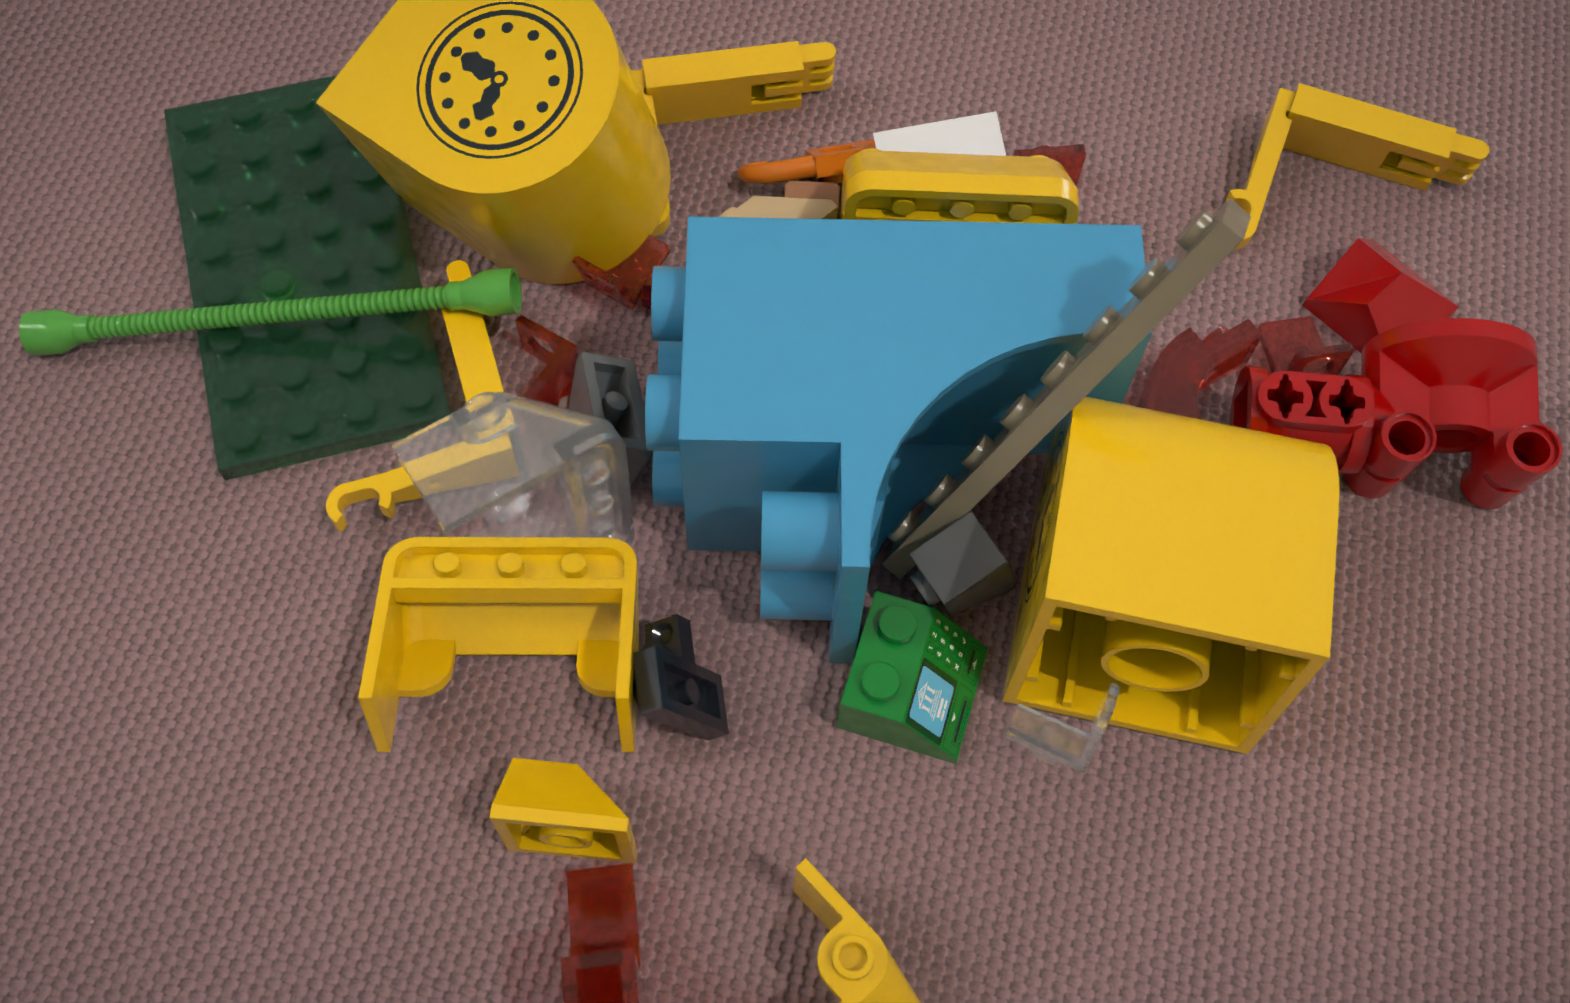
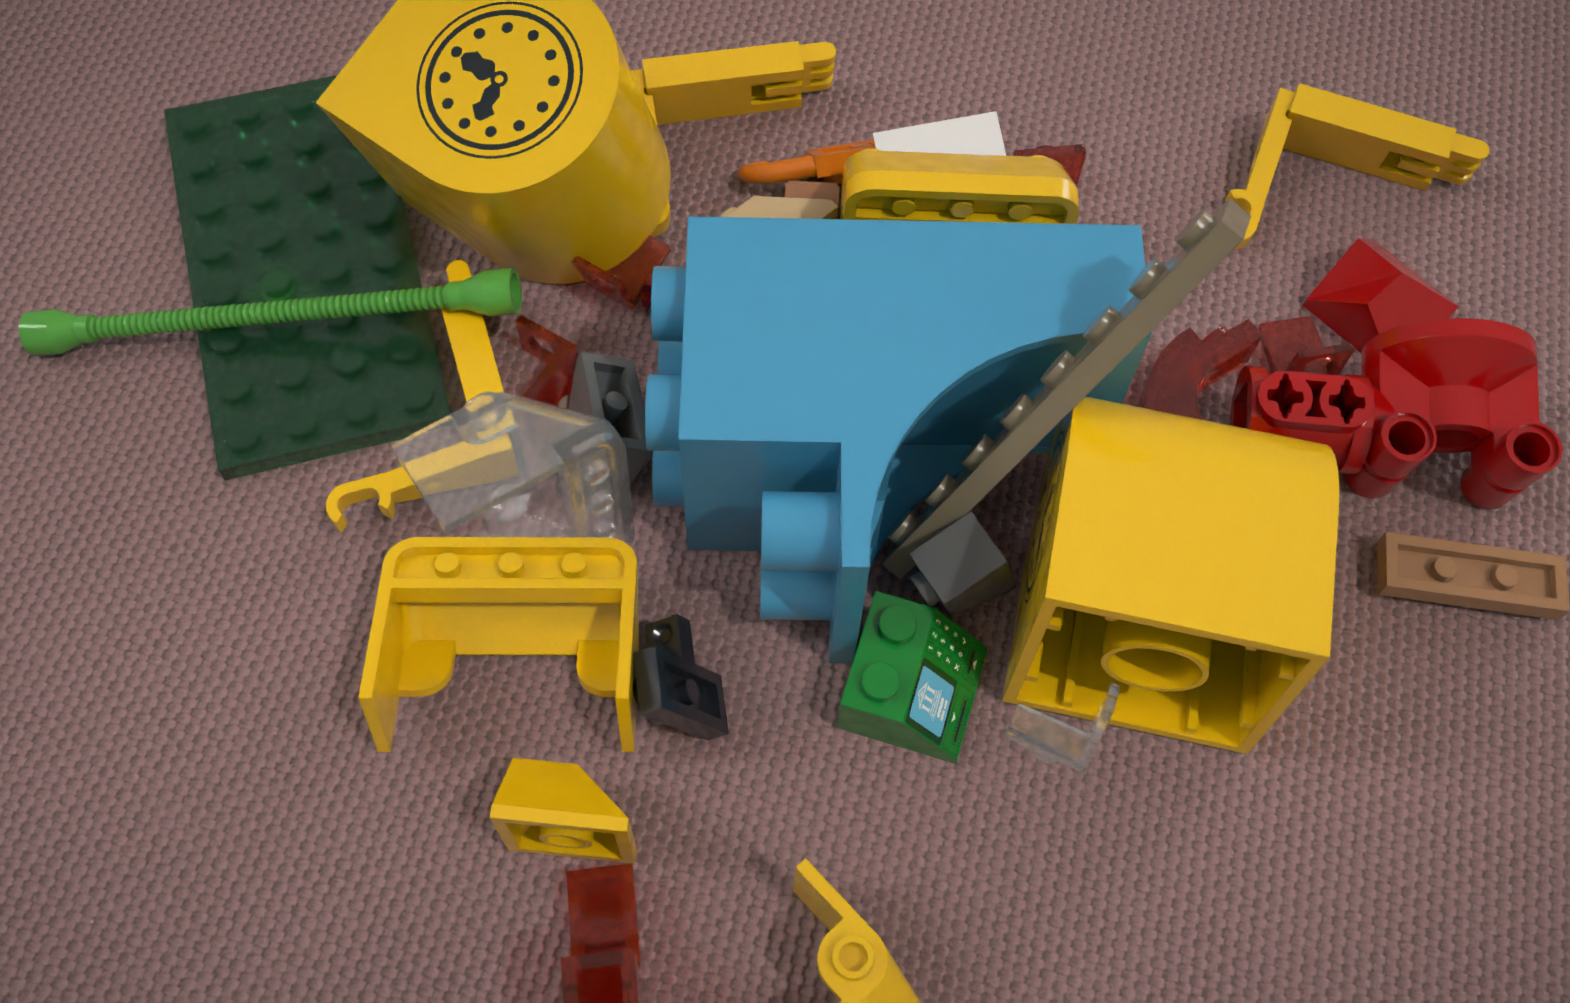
none -> medium nougat plate [1377,532,1570,620]

